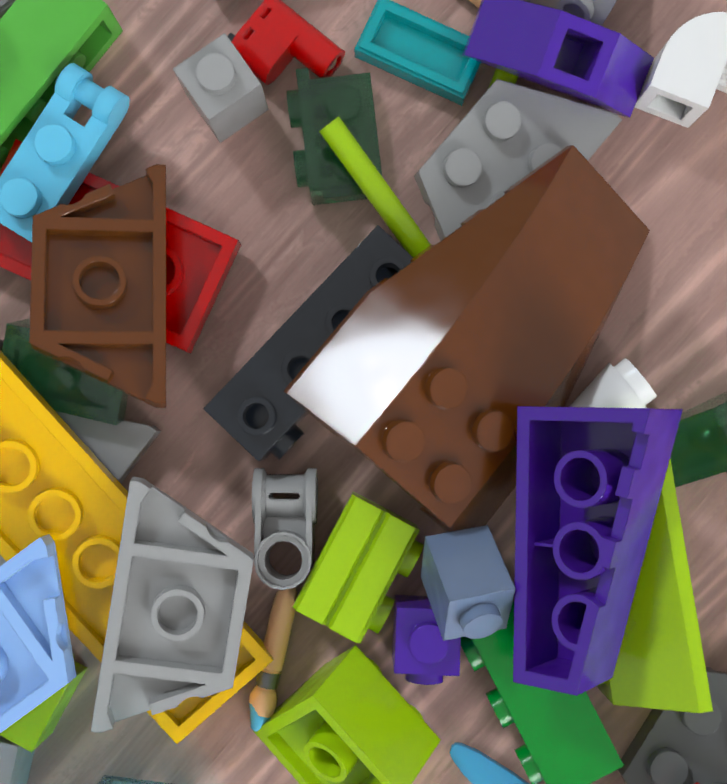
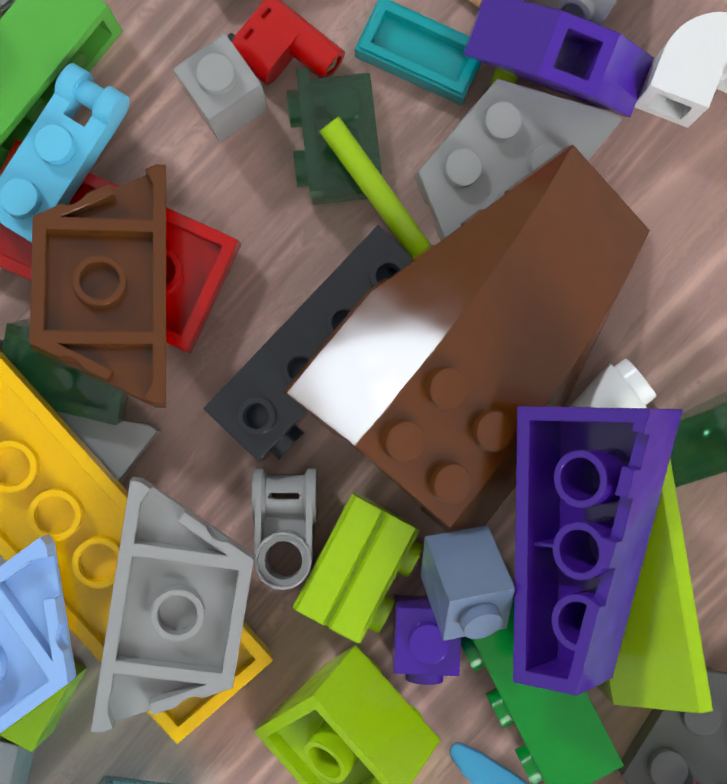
light nougat piece [249,587,297,732] -> none

